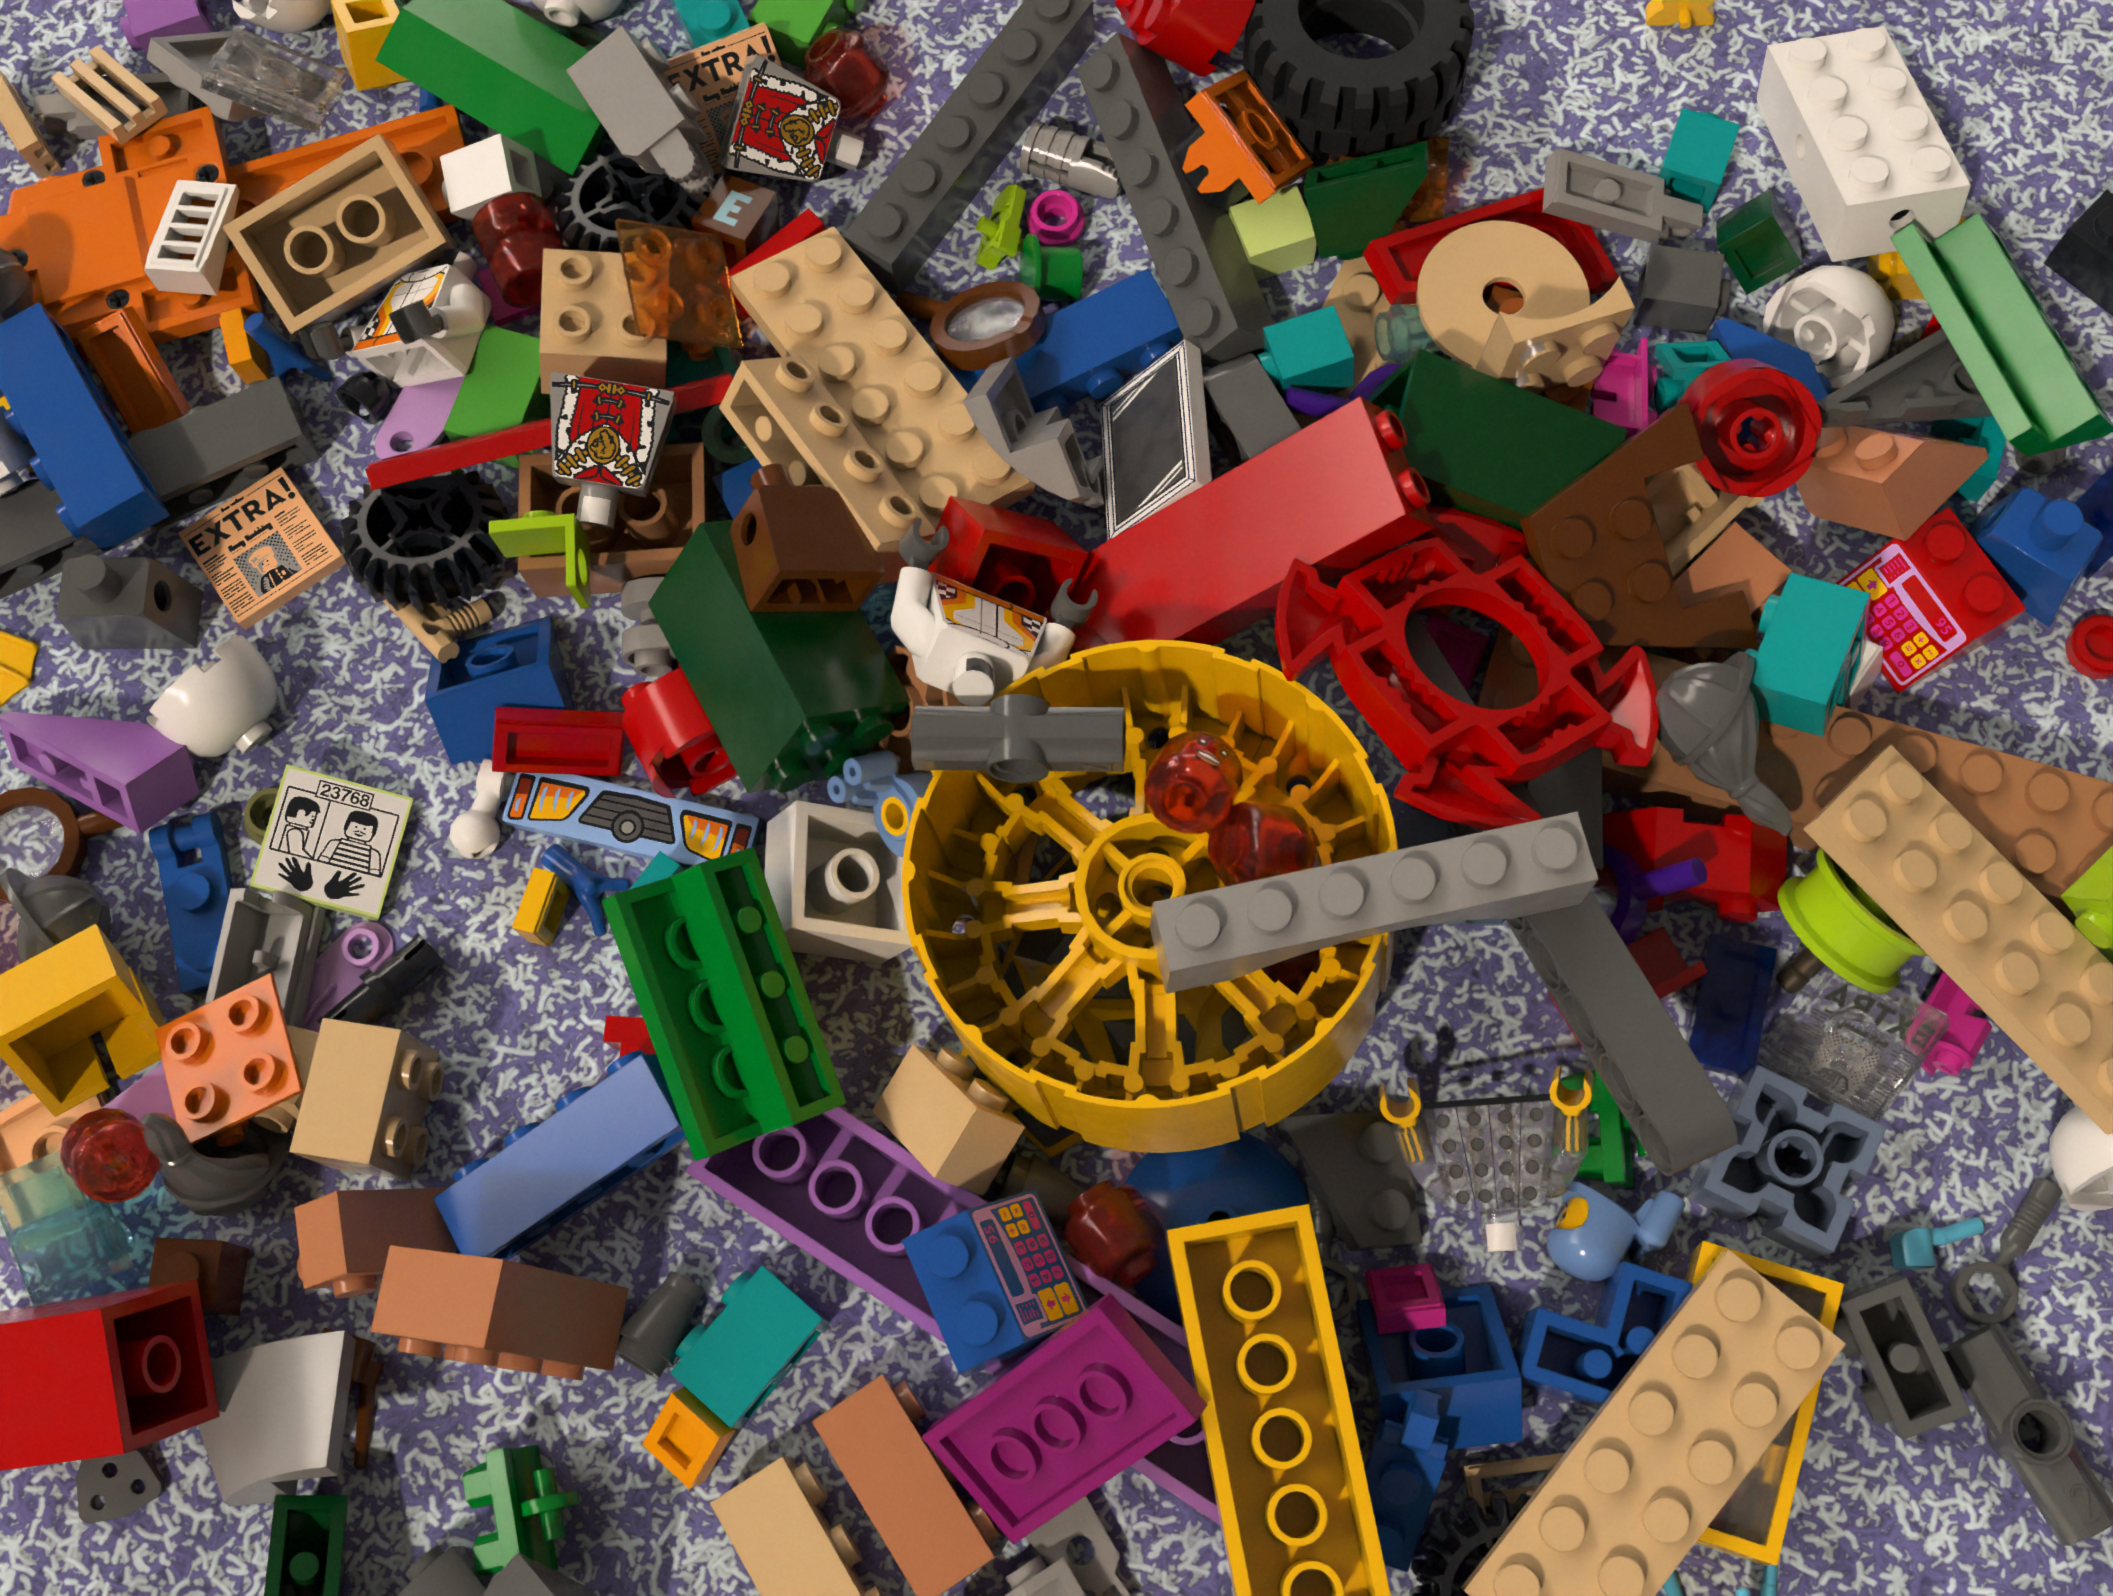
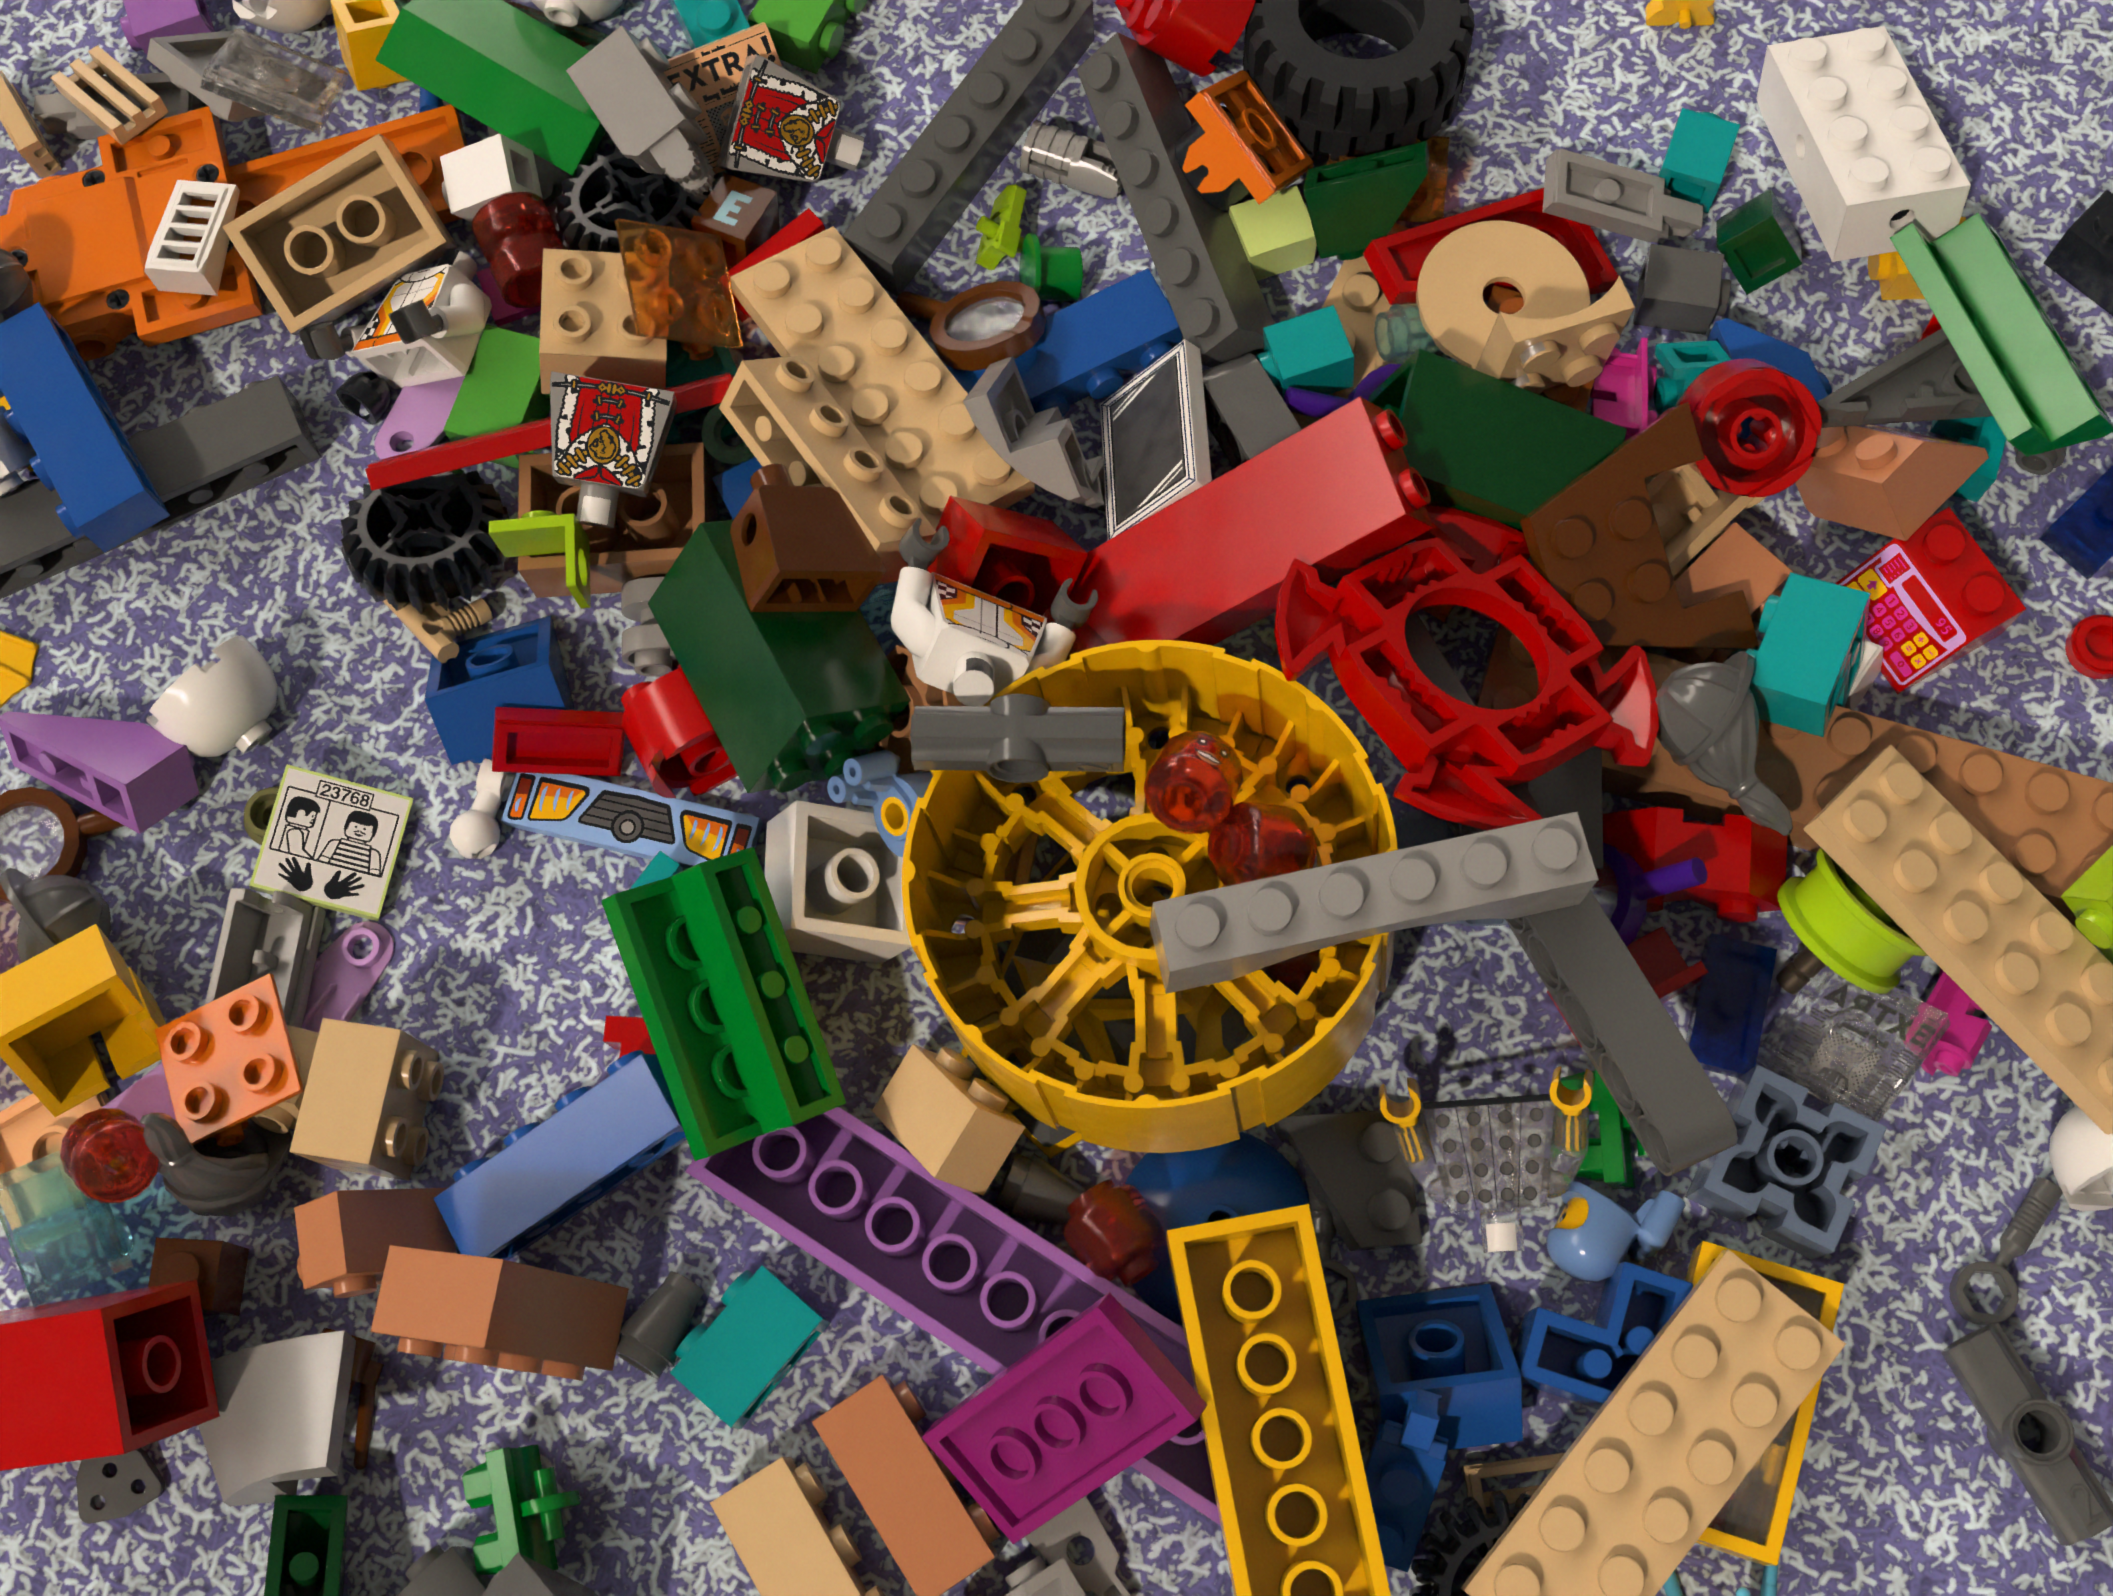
dark grey torso [57,554,203,649] -> none
orange tile [74,306,191,435] -> none
blue plate [149,811,234,997] -> none
light nougat tile [178,466,346,630] -> none
light orange tile [219,308,270,385] -> none
blue bar [243,312,332,385] -> none
black pin [316,933,445,1025] -> none
yellow tile [512,867,571,947] -> none
blue bar [541,844,630,937] -> none
light orange plate [642,1387,735,1489] -> none
clear red head [805,29,890,119] -> none
blue slope [901,1189,1089,1378] -> none
dark pink plate [1026,190,1085,247] -> none
dark pink tile [1365,1263,1446,1335] -> none
dark pink tile [1426,614,1490,692] -> none
white cylinder [1763,266,1895,389] -> none
dark grey brick [1833,1274,1971,1440] -> none
medium azure hand [1890,1217,1984,1270] -> none
blue torso [1967,487,2104,627] -> none

